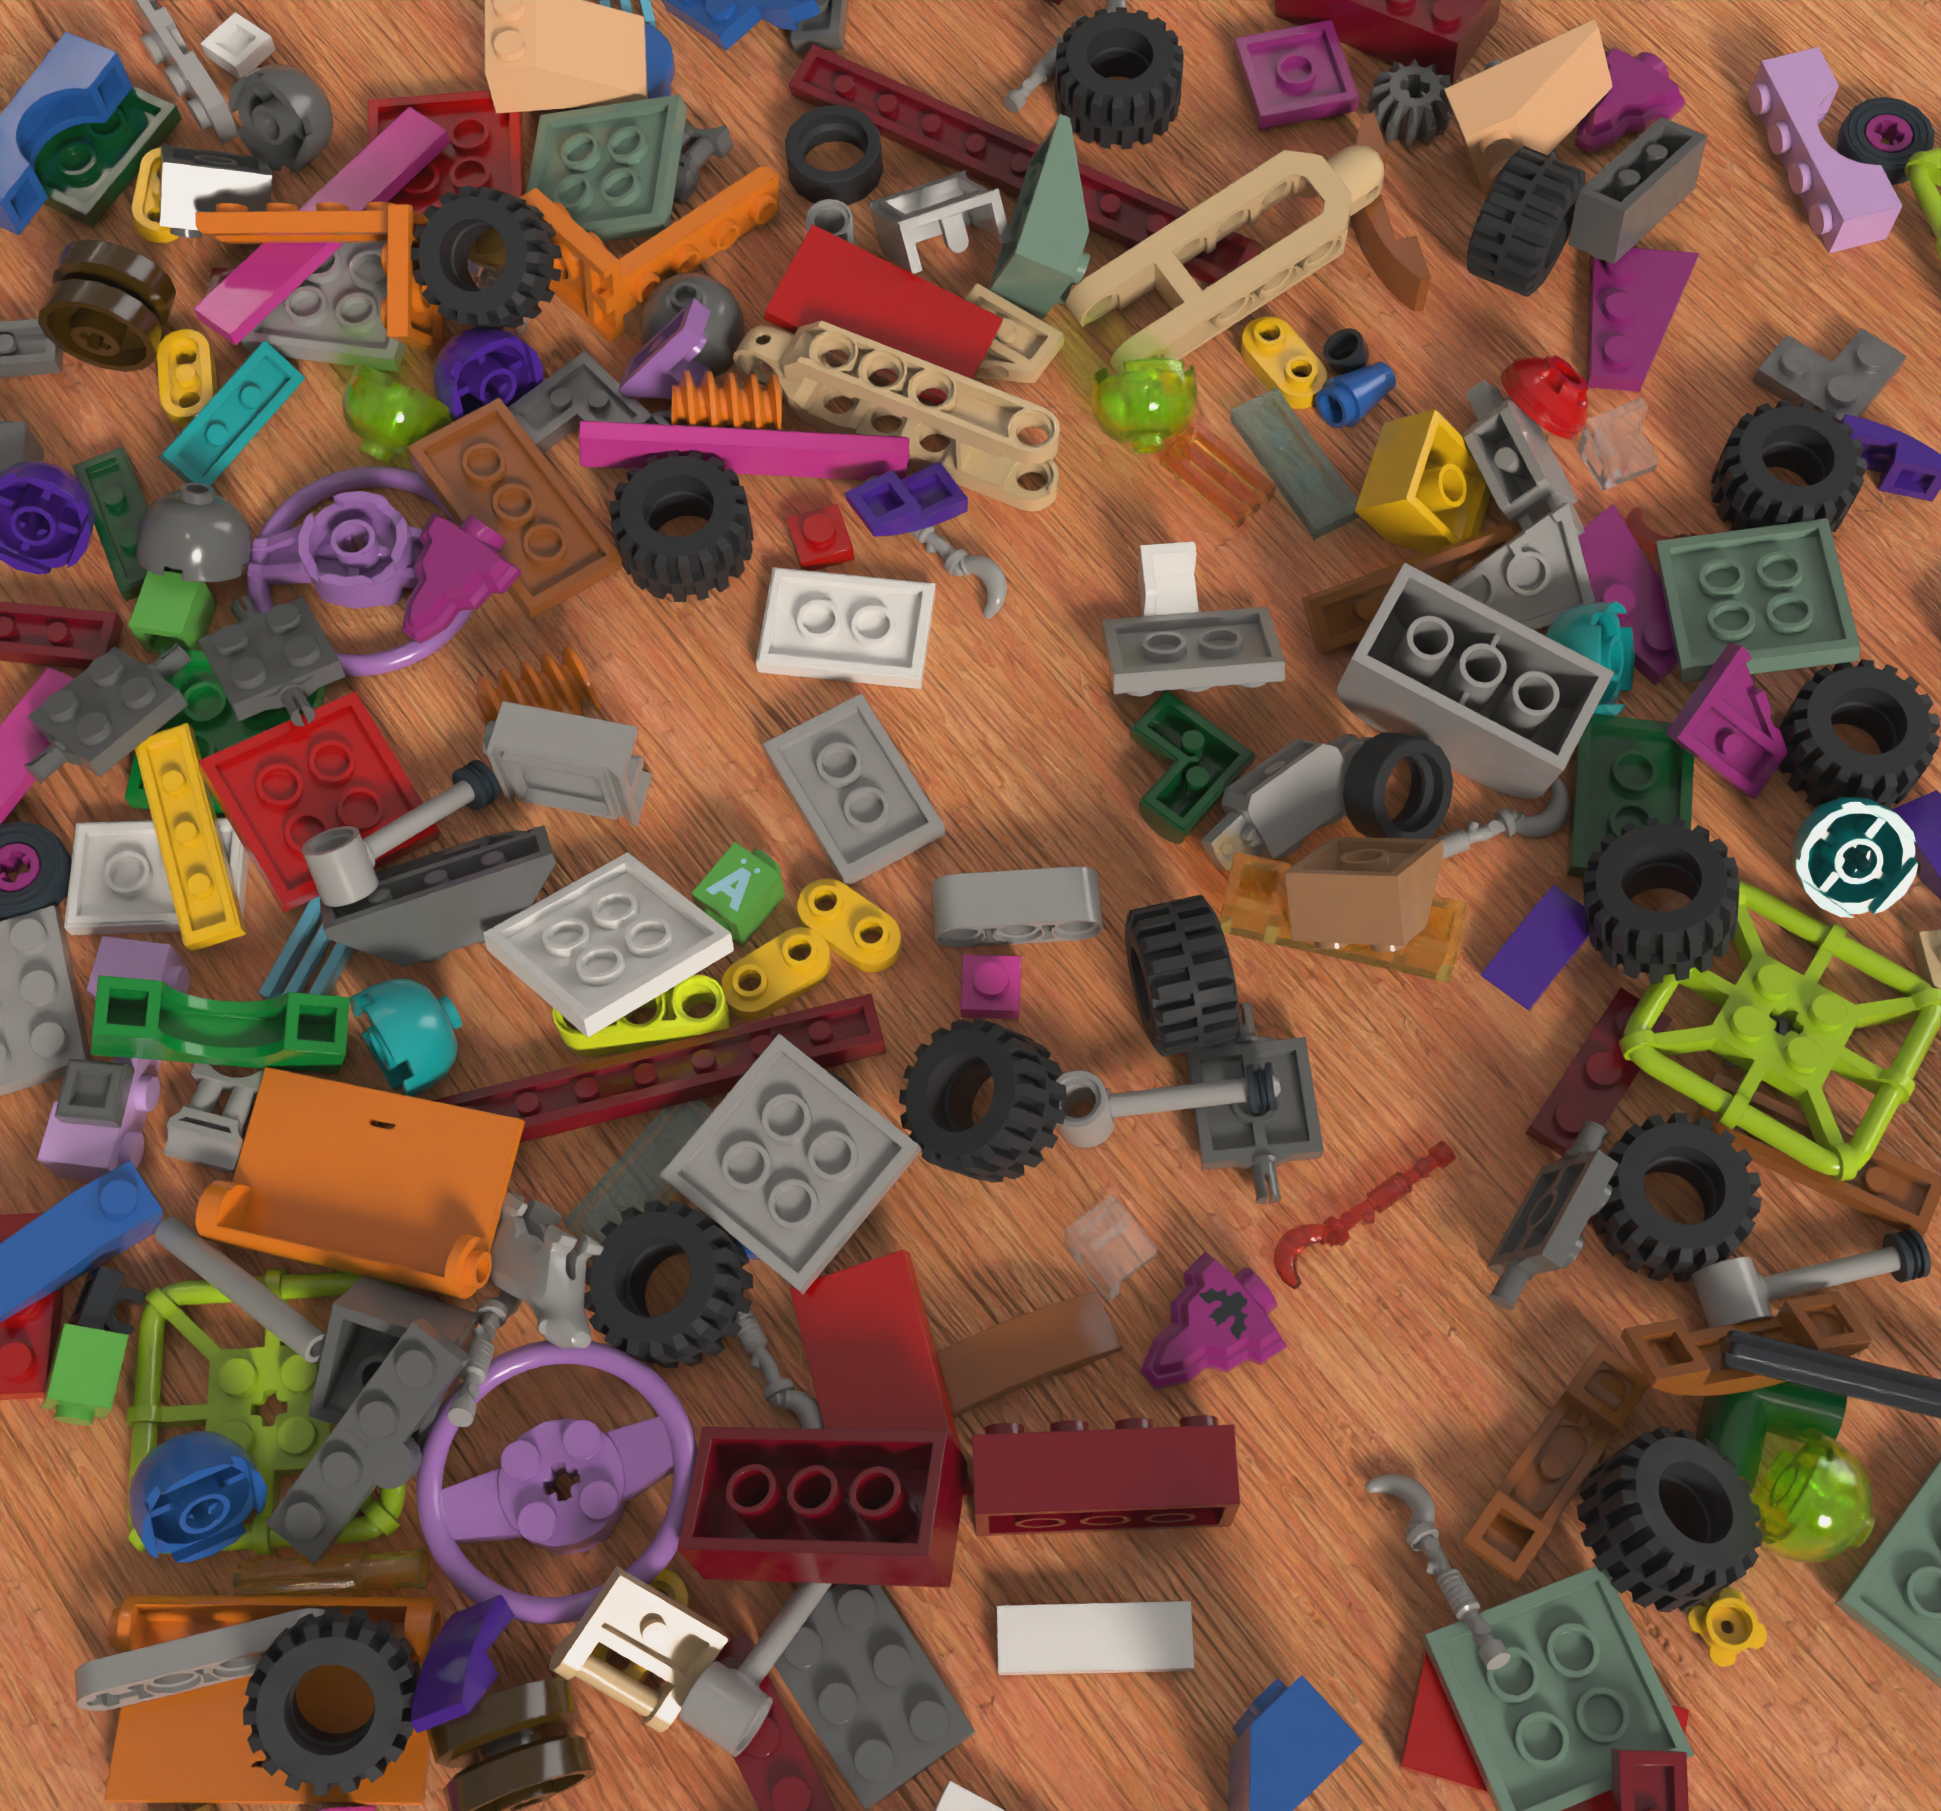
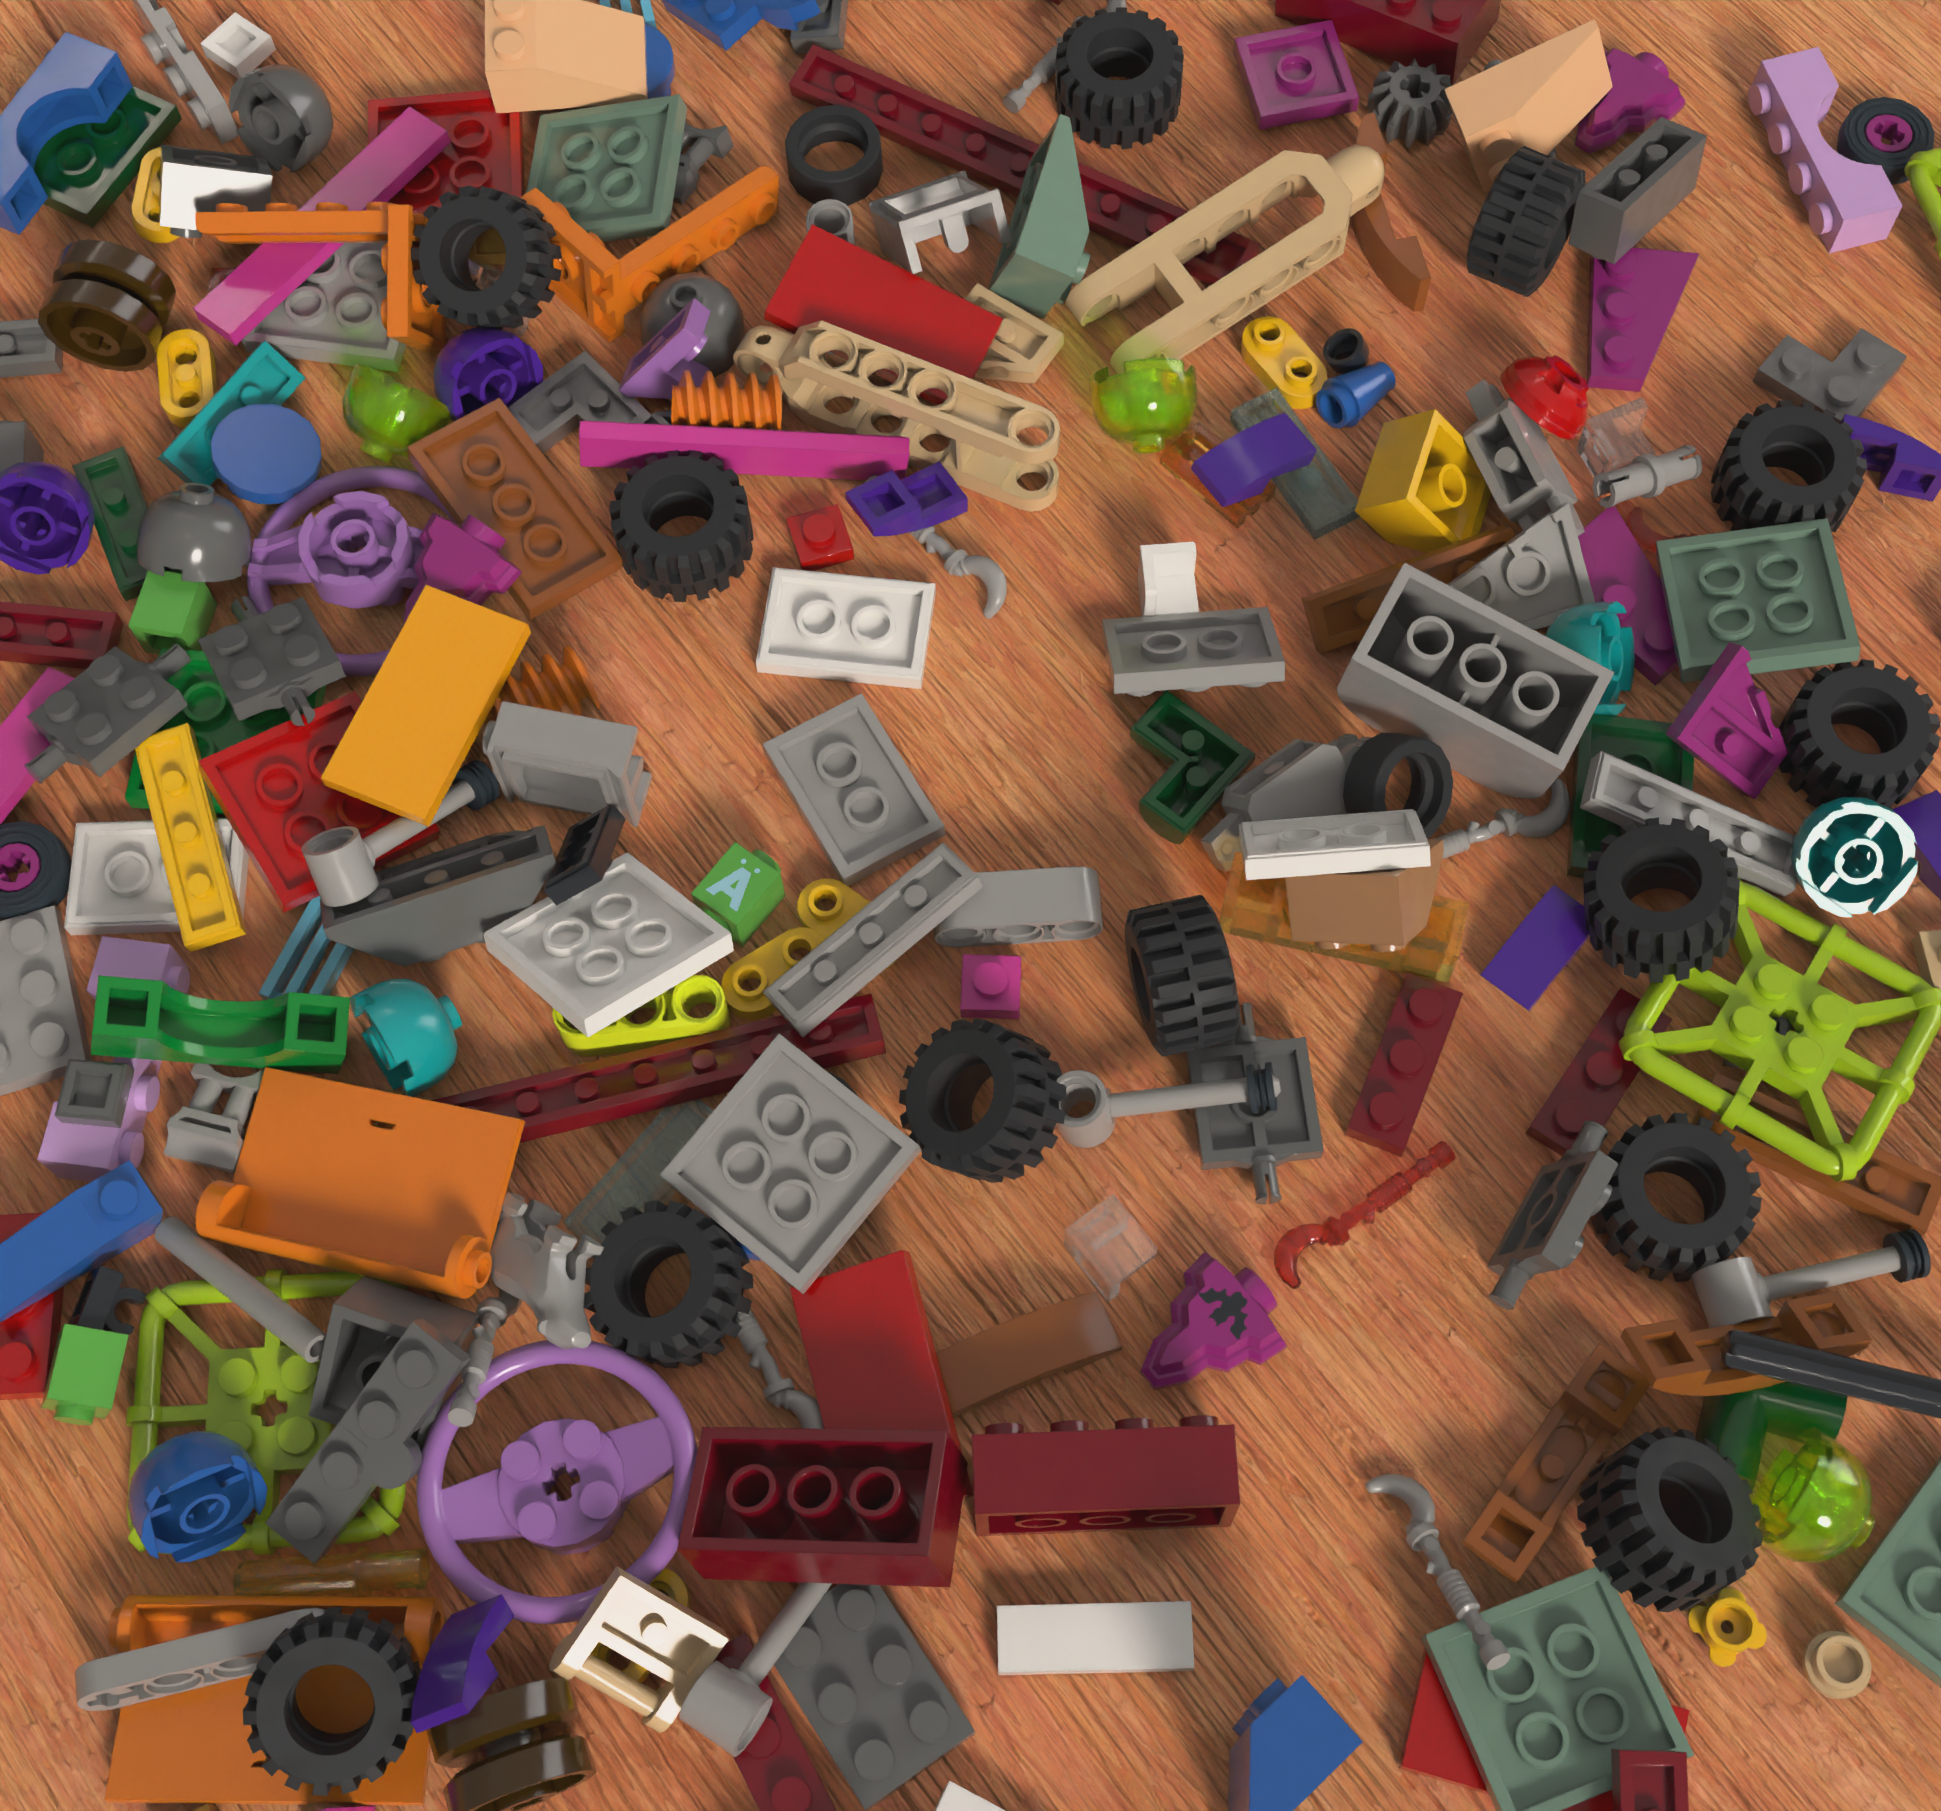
none -> blue tile [211,404,322,504]
none -> light orange tile [321,585,531,827]
none -> black plate [544,804,626,906]
none -> light grey tile [763,842,983,1037]
none -> dark purple slope [1191,413,1317,507]
none -> white tile [1238,809,1431,880]
none -> dark red plate [1345,972,1463,1157]
none -> light grey tile [1580,751,1797,897]
none -> light grey pin [1592,445,1702,508]
none -> tan plate [1802,1631,1872,1700]

